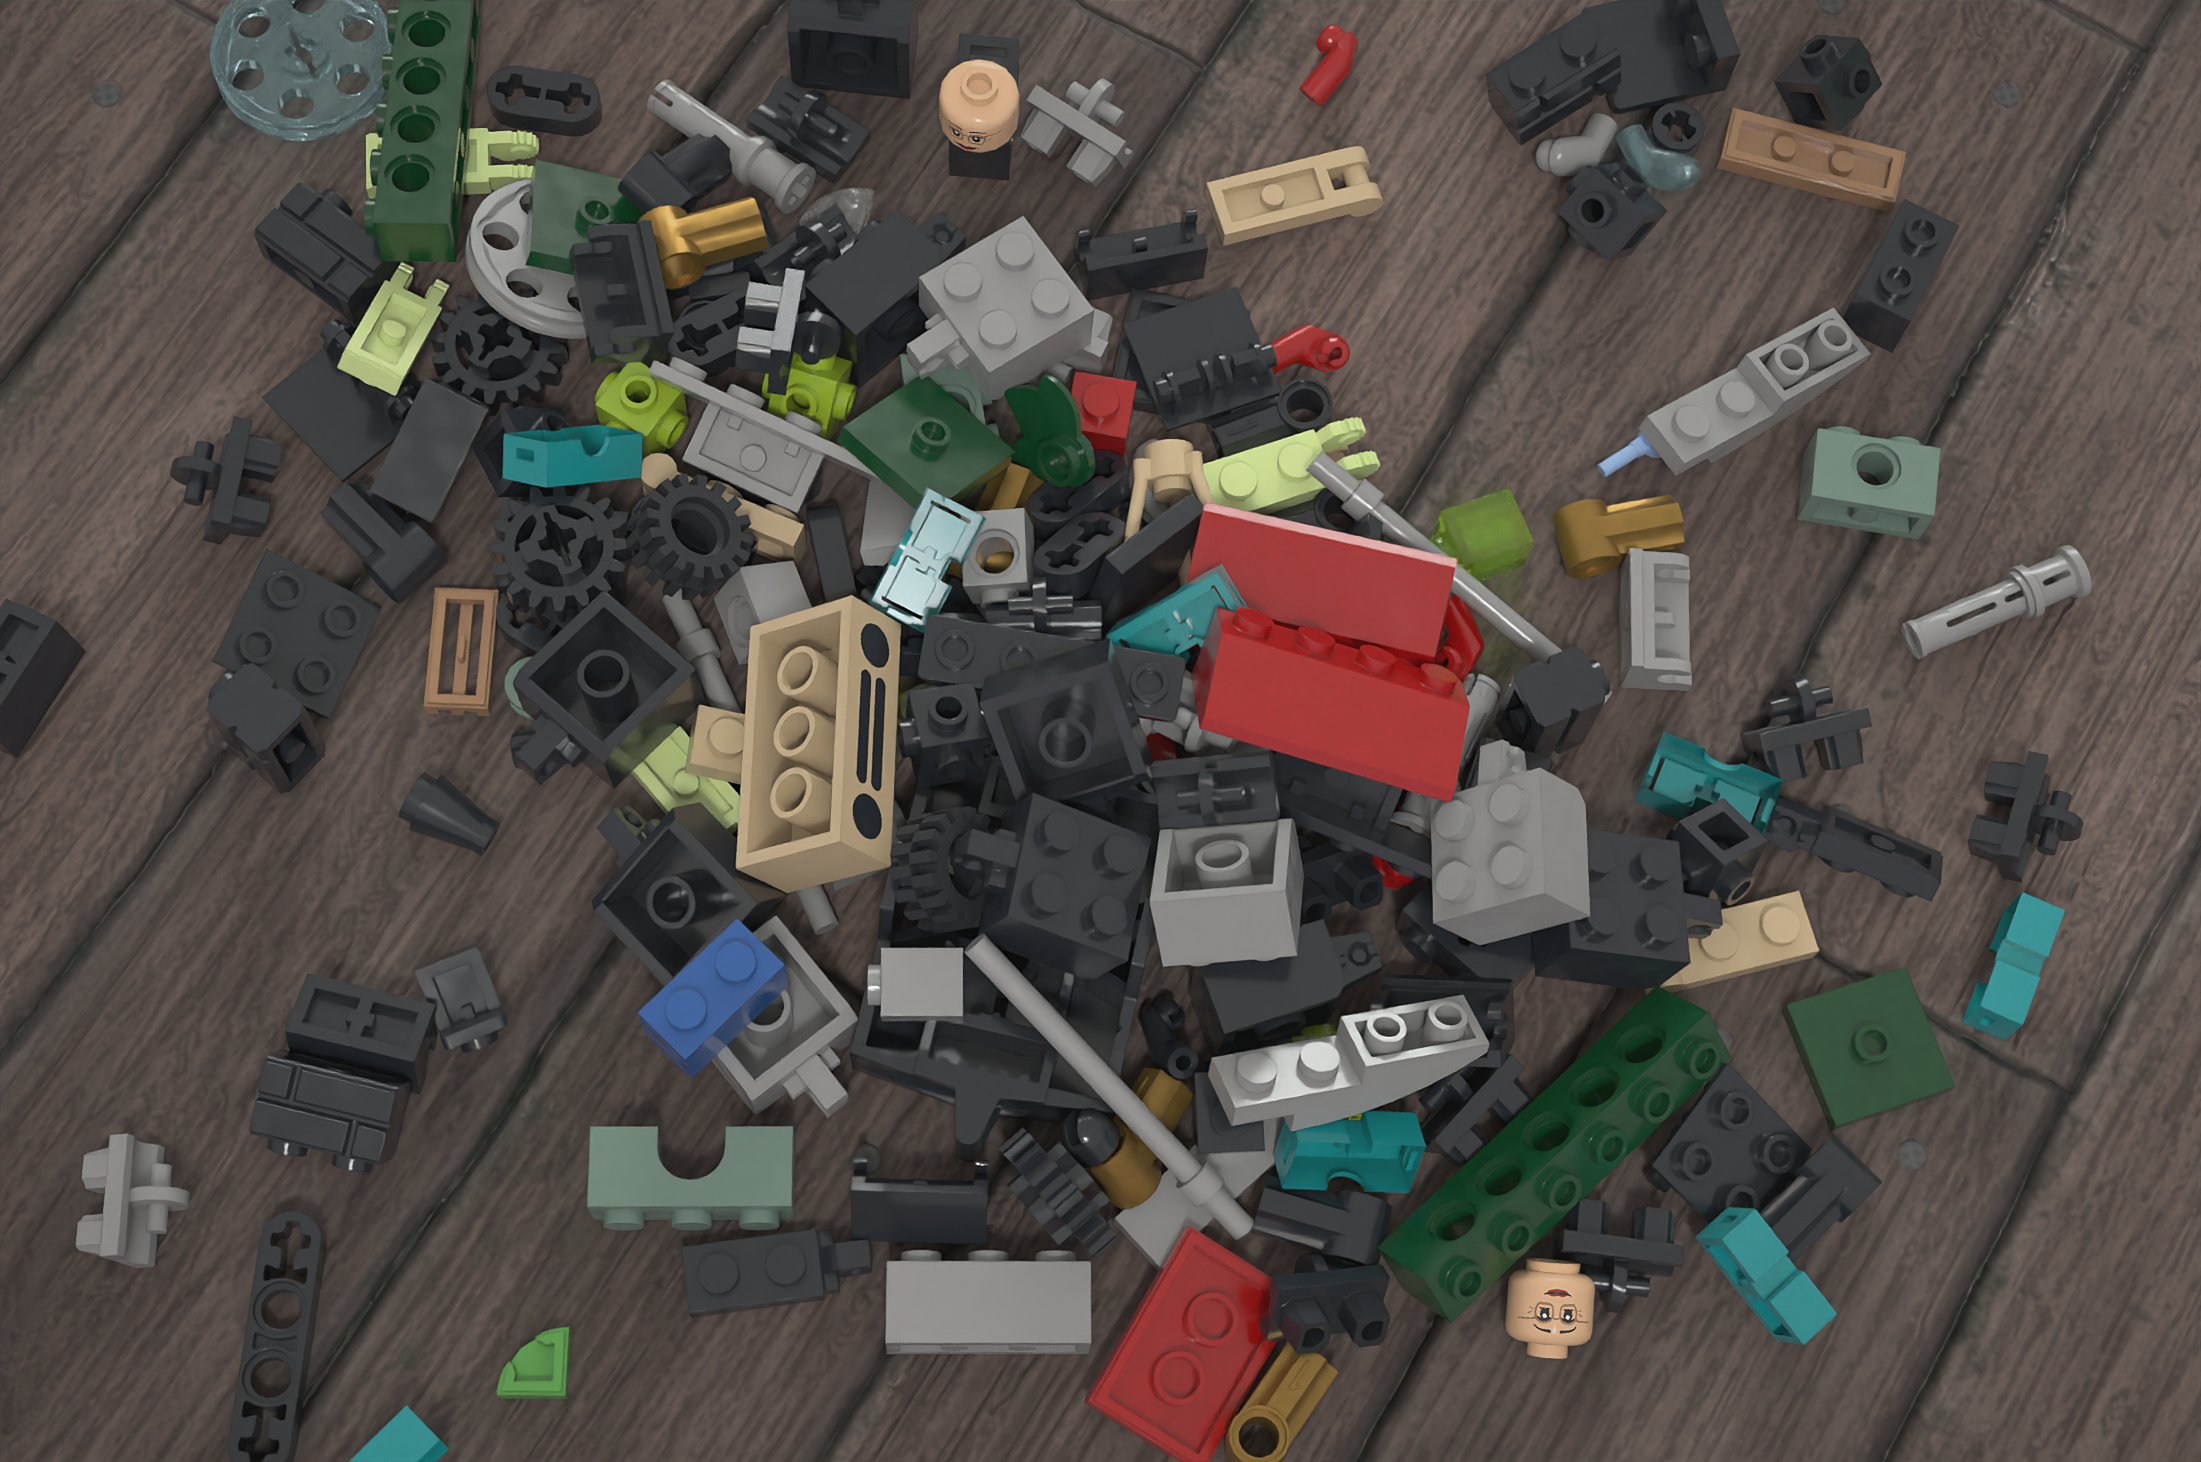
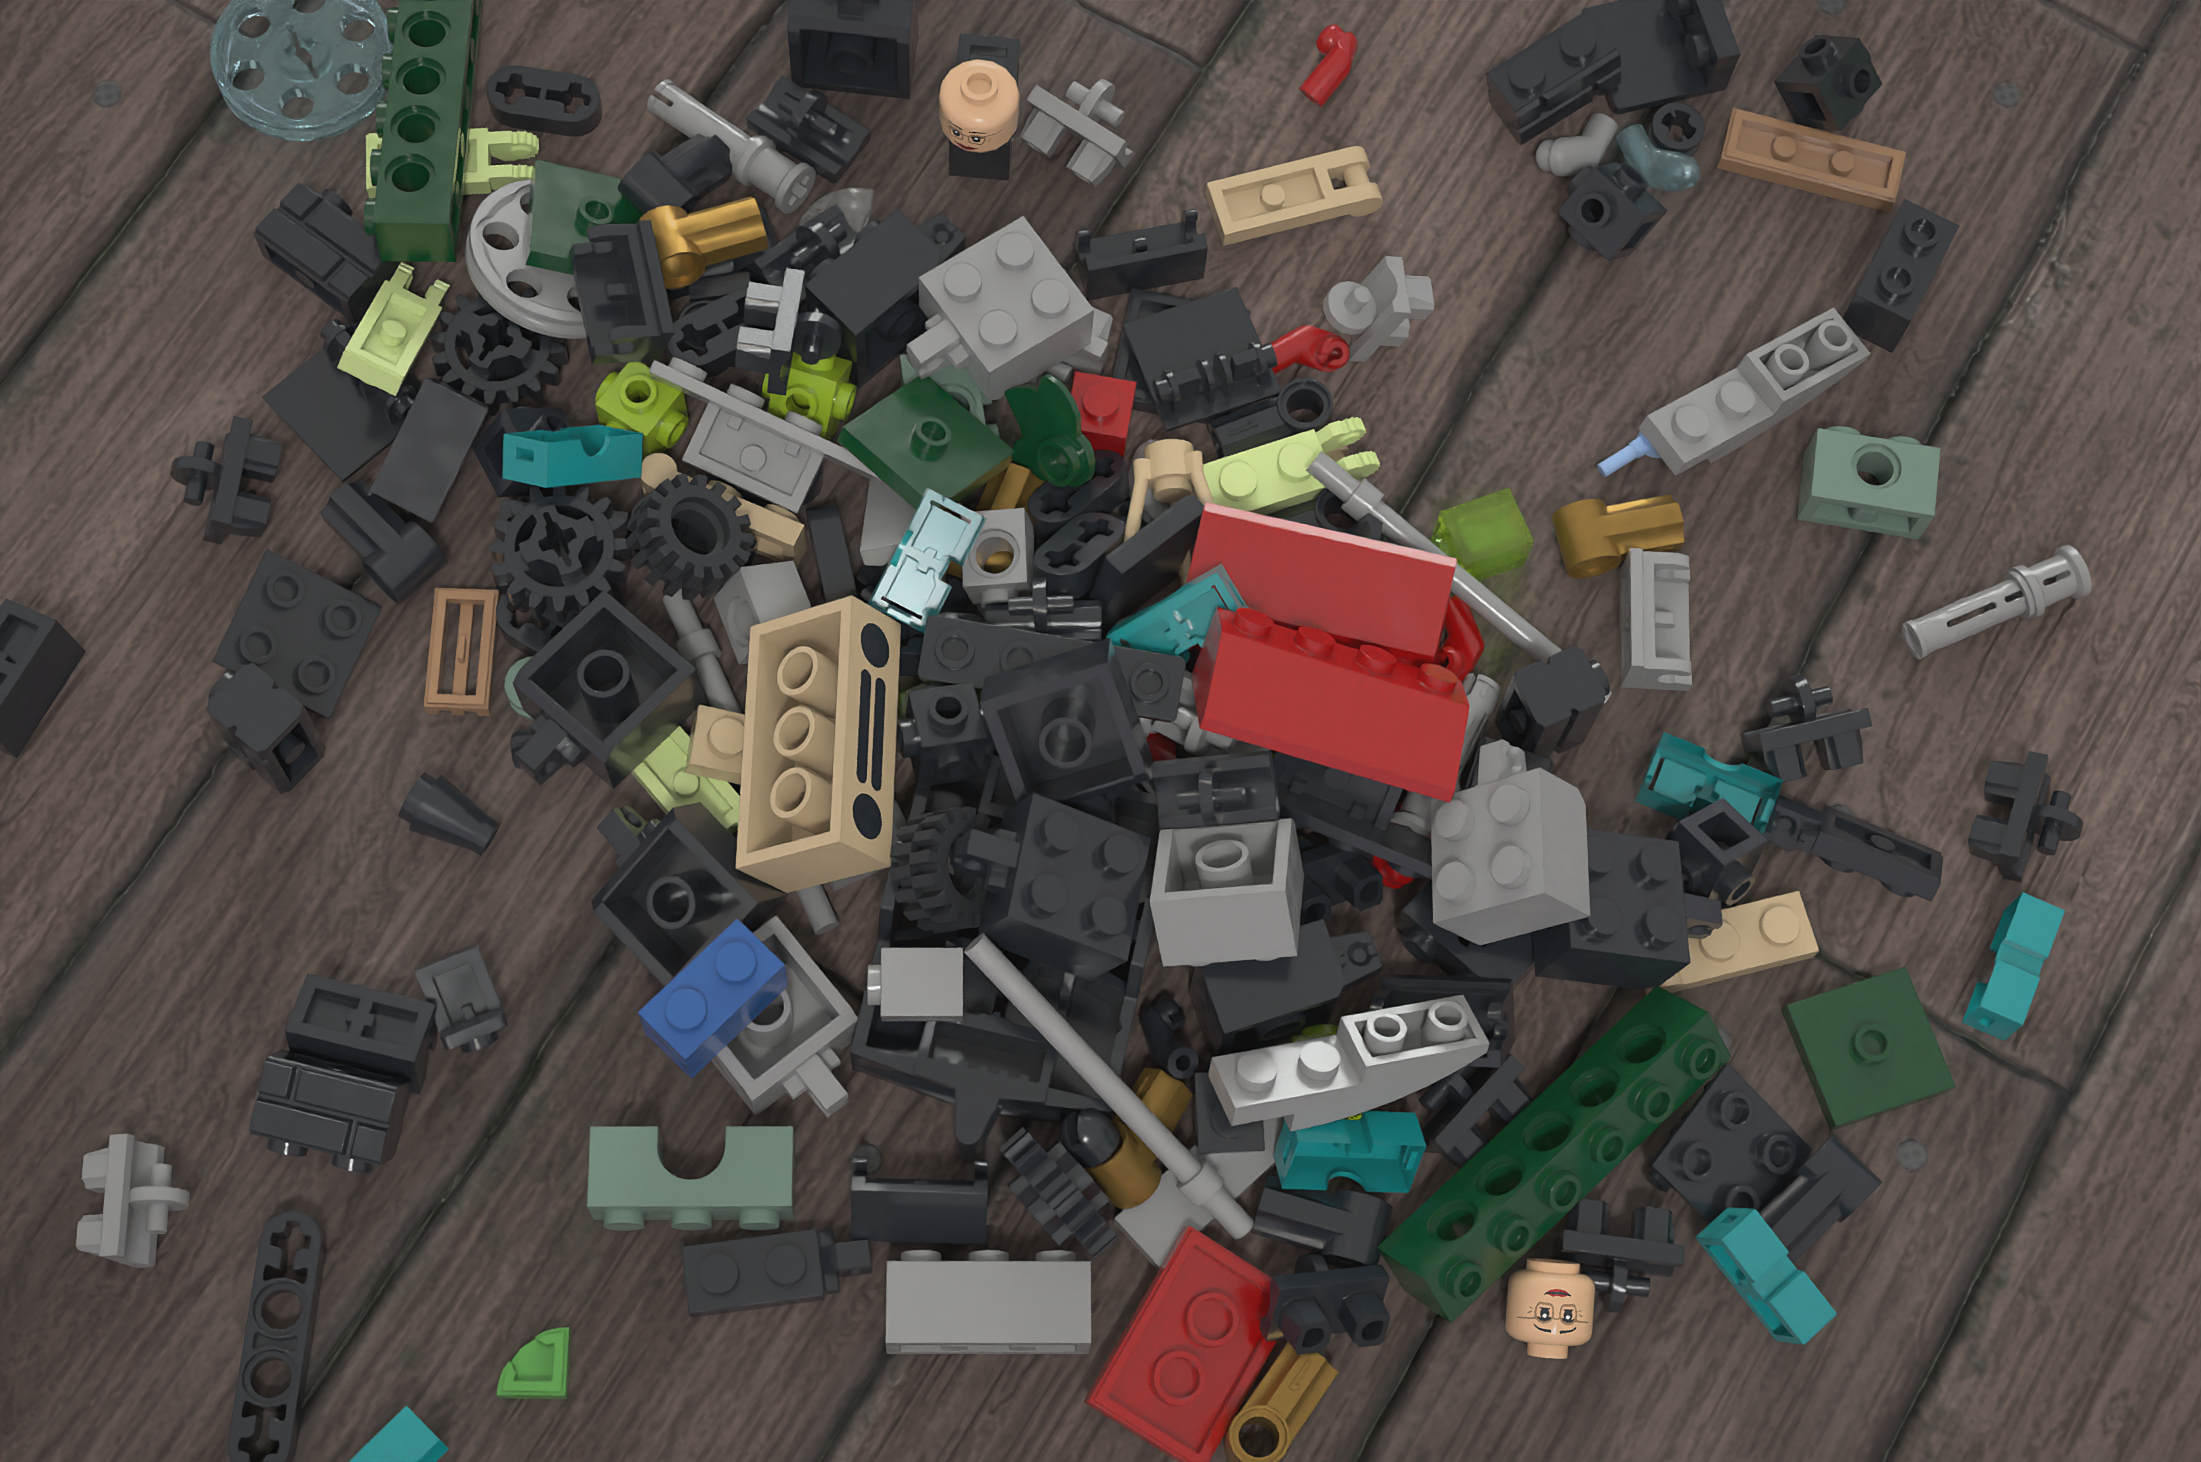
none -> light grey hips [1323,256,1435,362]

